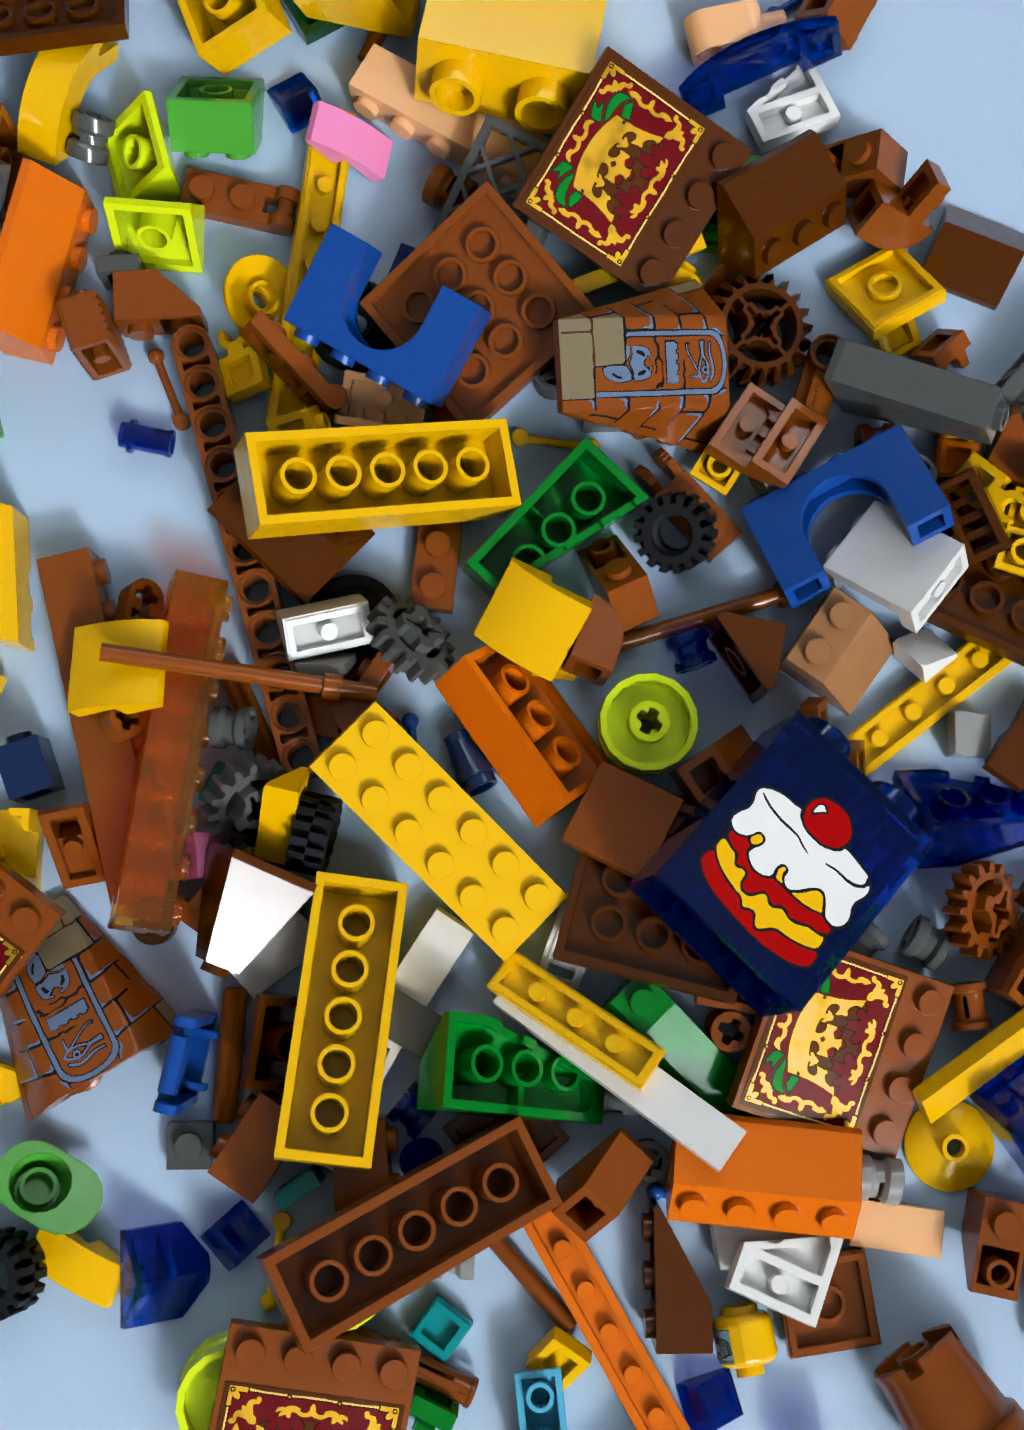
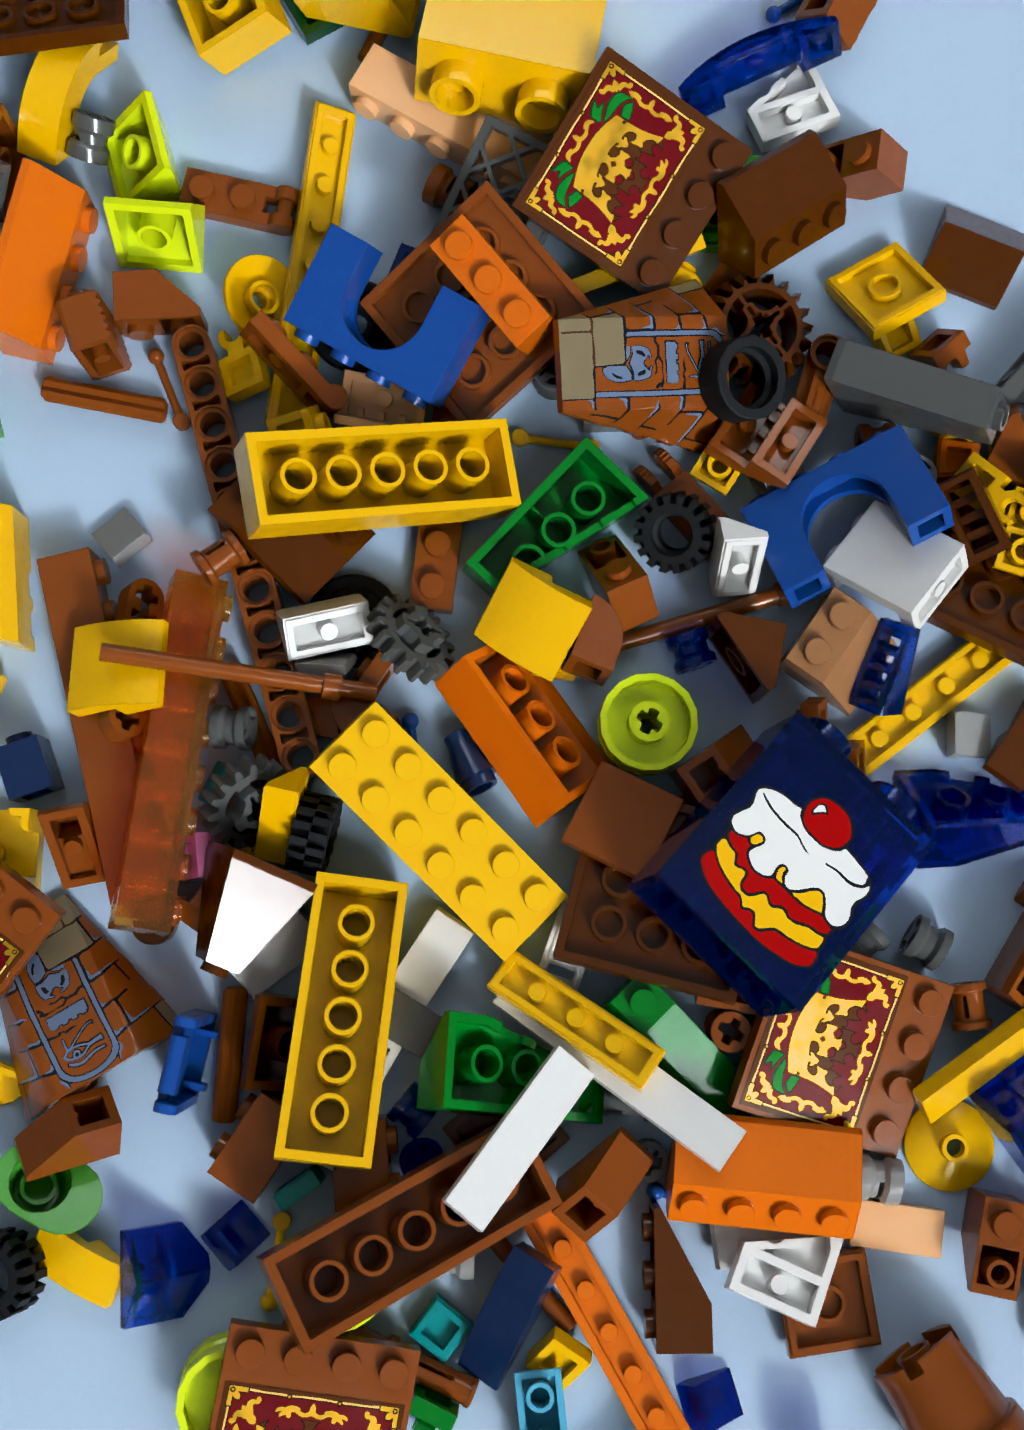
dark grey plate [95,250,146,290] -> none
clear blue pin [118,419,176,458] -> none
bright green slope [166,76,265,160] -> none
dark grey plate [166,1120,216,1170] -> none
clear blue slope [267,72,322,133] -> none
bright pink slope [305,100,393,182] -> none
light nougat piece [683,0,788,68] -> none
yellow head [712,1302,778,1378] -> none
dark orange brick [846,159,951,250] -> none
white slope [892,628,958,683] -> none
dark orange gear [942,860,1021,960] -> none
none -> dark orange slope [14,1085,122,1182]
none -> dark orange axle [41,376,169,423]
none -> light grey slope [91,507,153,567]
none -> dark orange bush [190,529,250,587]
none -> orange brick [430,214,556,355]
none -> white tile [441,1045,595,1232]
none -> dark blue slope [458,1241,562,1391]
none -> black tyre [698,335,787,423]
none -> white slope [707,517,769,597]
none -> clear blue slope [849,617,921,716]

